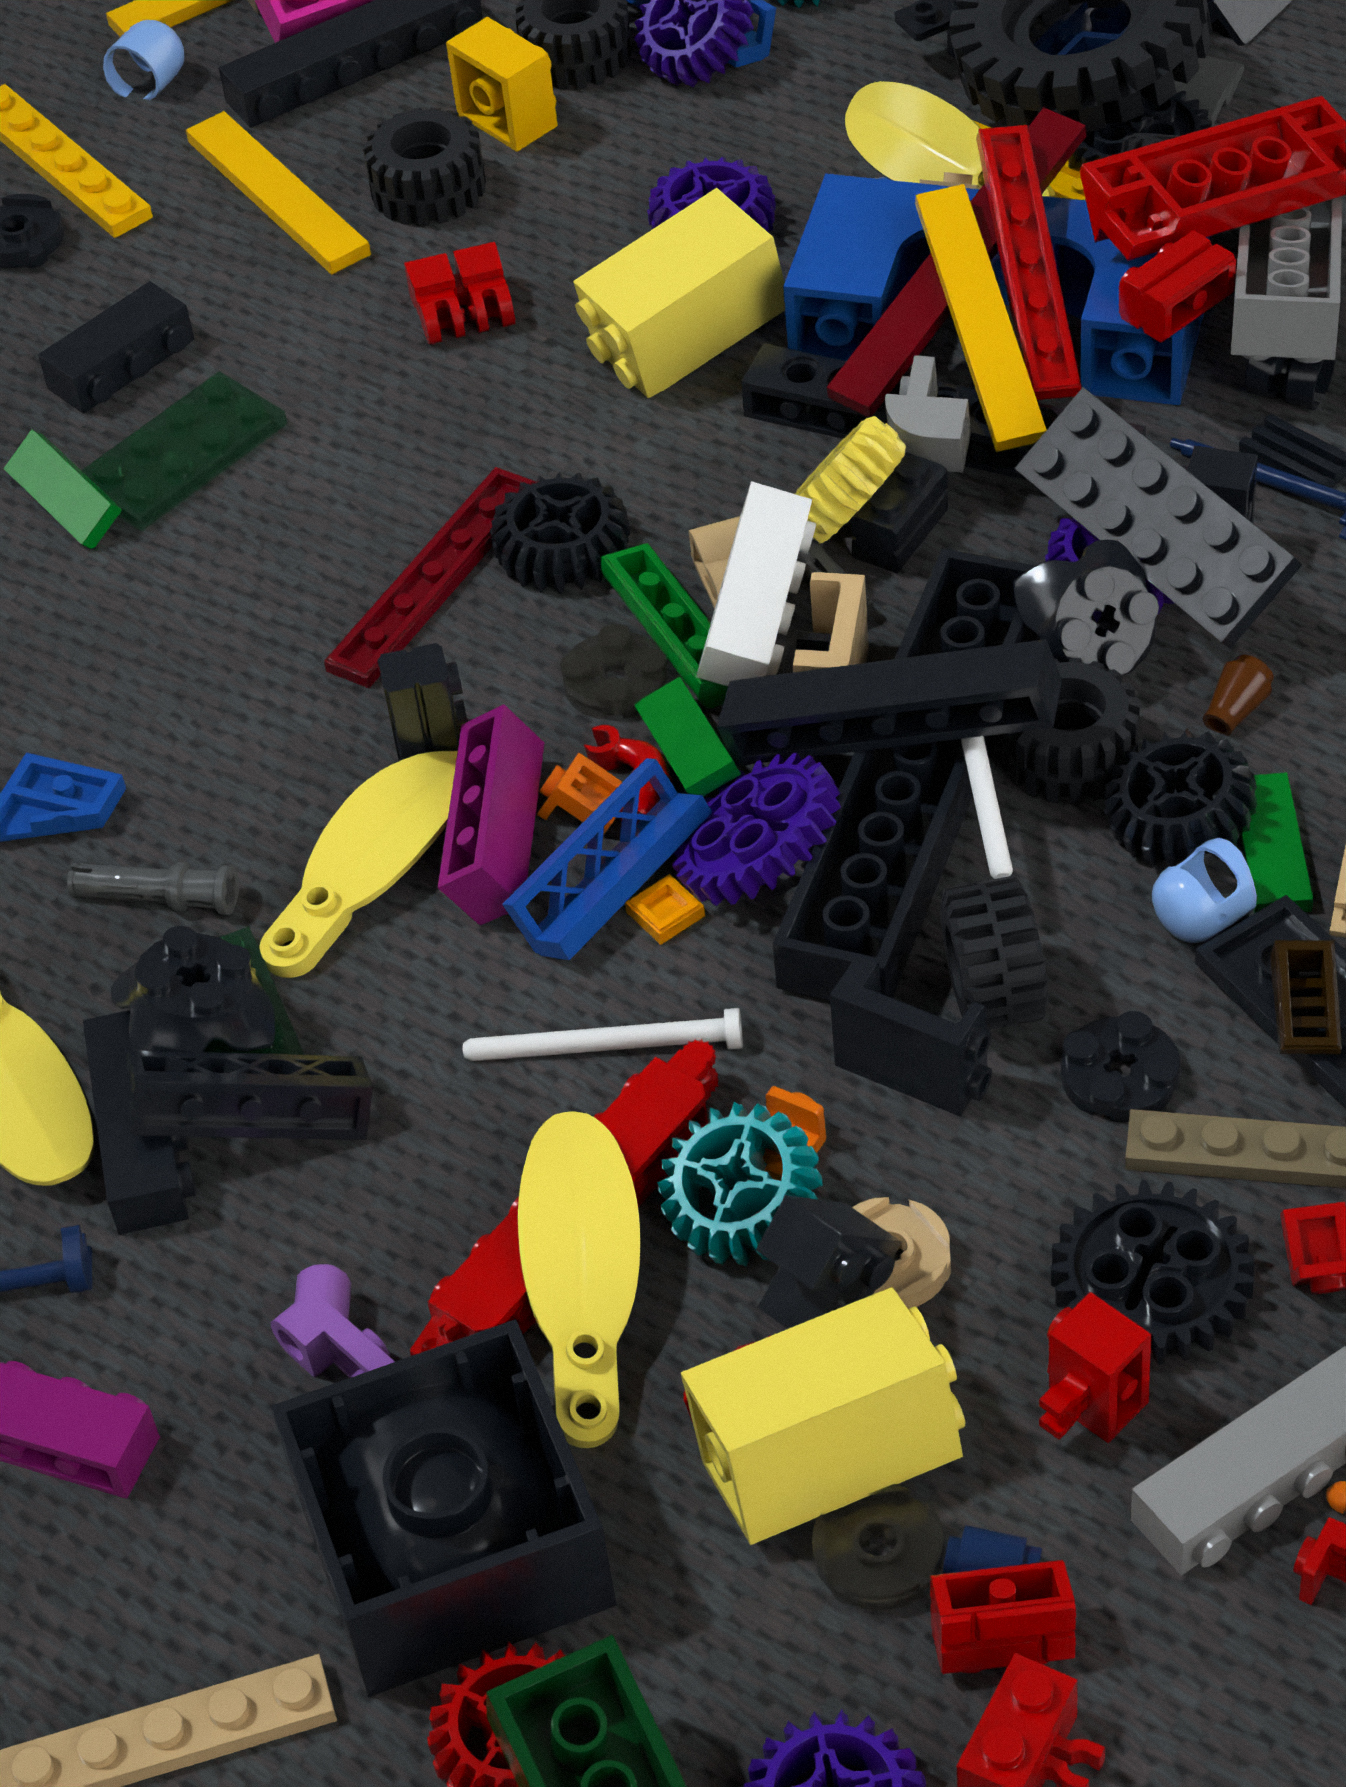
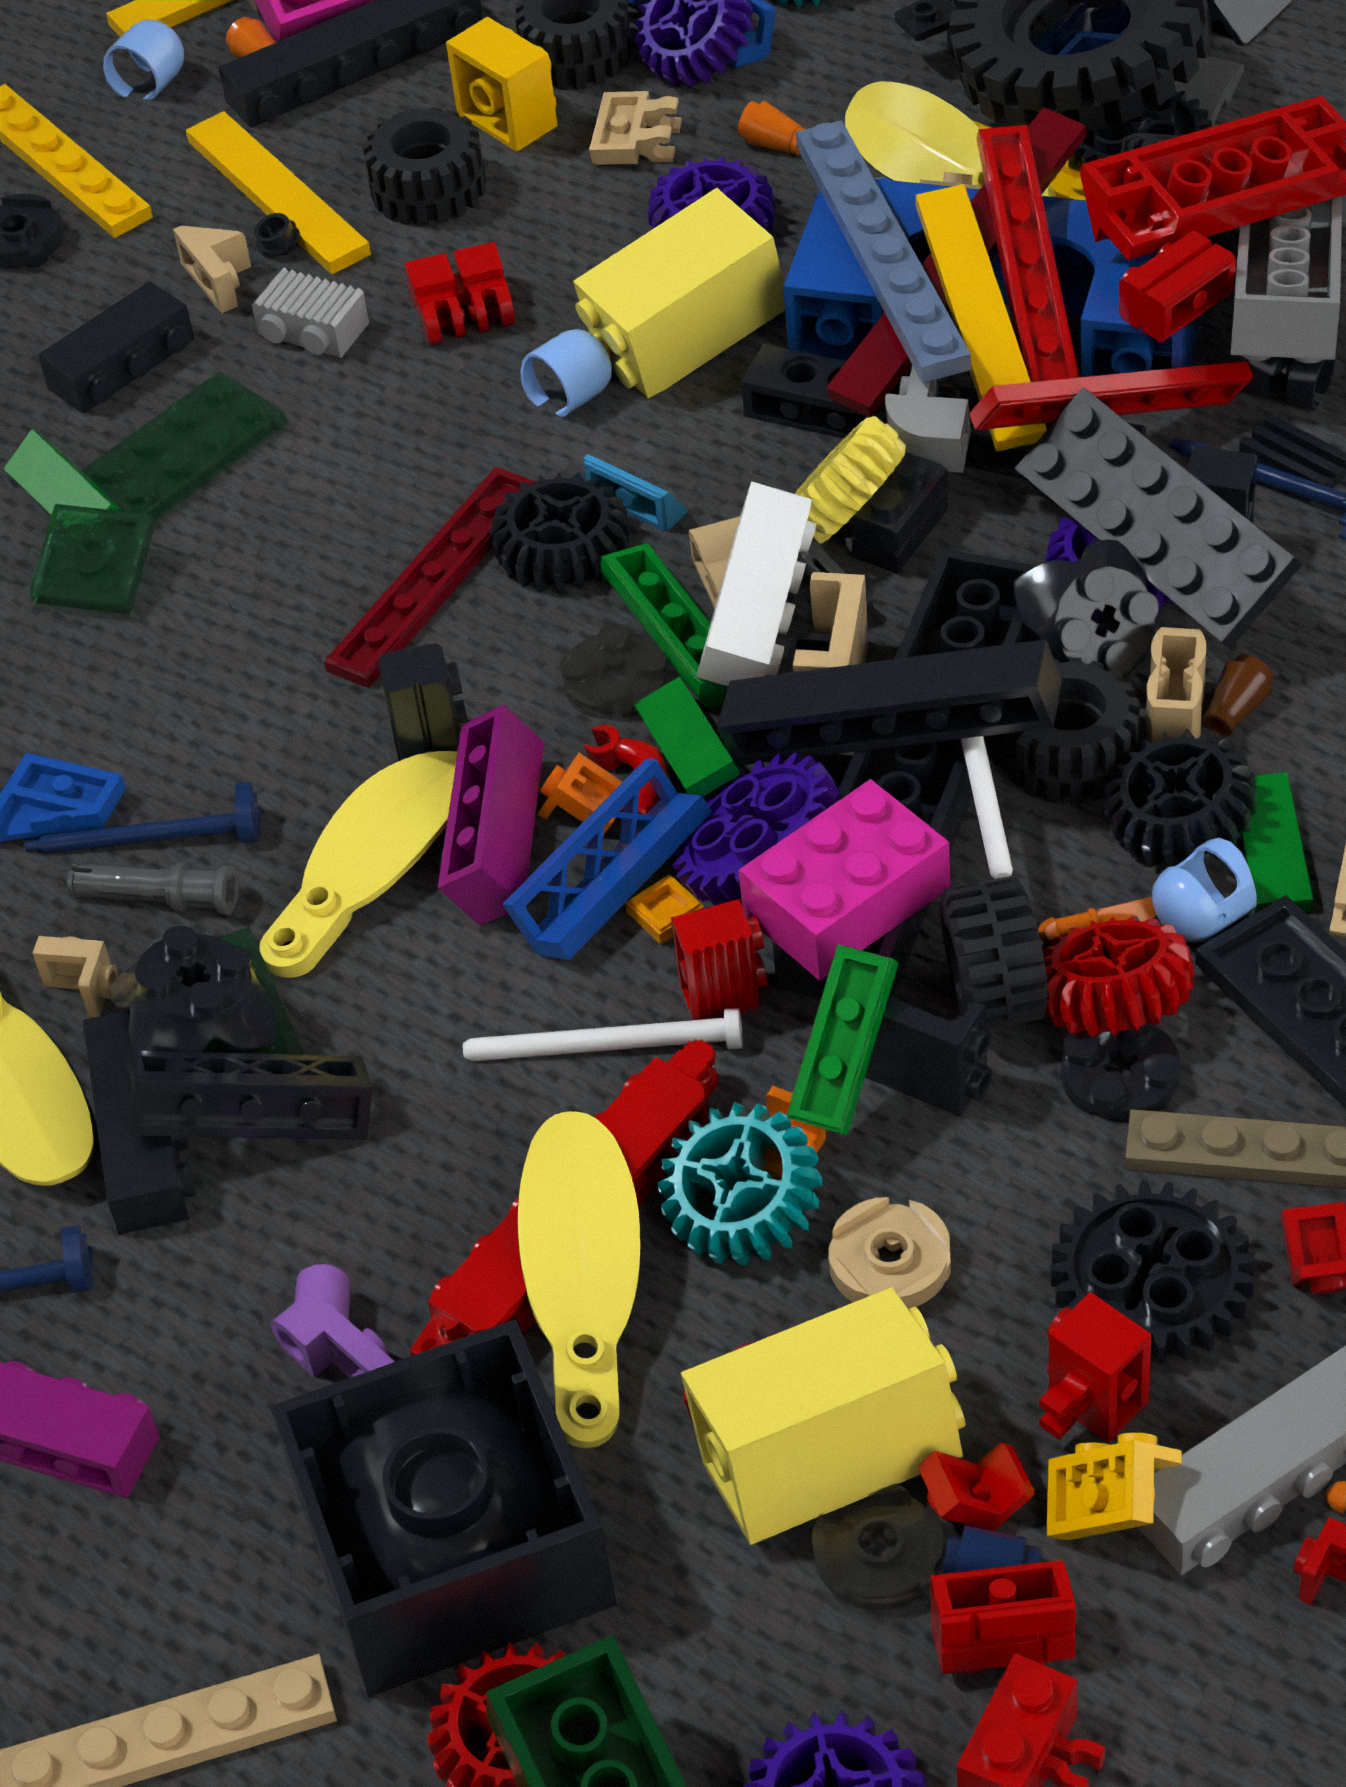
black brick [756,1195,902,1329] -> none
dark brown slope [1270,940,1342,1054] -> none
none -> dark blue piece [25,782,261,854]
none -> clear green plate [28,504,156,615]
none -> tan bracket [32,936,118,1018]
none -> tan slope [173,226,251,314]
none -> orange cone [226,17,276,59]
none -> light grey brick [252,267,369,358]
none -> black plate [254,213,300,256]
none -> light blue helmet [520,329,612,417]
none -> dark azure slope [583,454,688,532]
none -> tan plate [589,91,682,165]
none -> red brick [671,899,768,1020]
none -> orange cone [737,101,806,156]
none -> dark pink brick [739,779,951,981]
none -> green tile [787,944,899,1136]
none -> sand blue plate [796,120,971,383]
none -> red bracket [917,1443,1034,1531]
none -> red tile [969,361,1254,430]
none -> orange piece [1038,896,1156,944]
none -> red gear [1042,916,1195,1037]
none -> yellow bracket [1047,1433,1182,1540]
none -> tan brick [1146,627,1206,744]

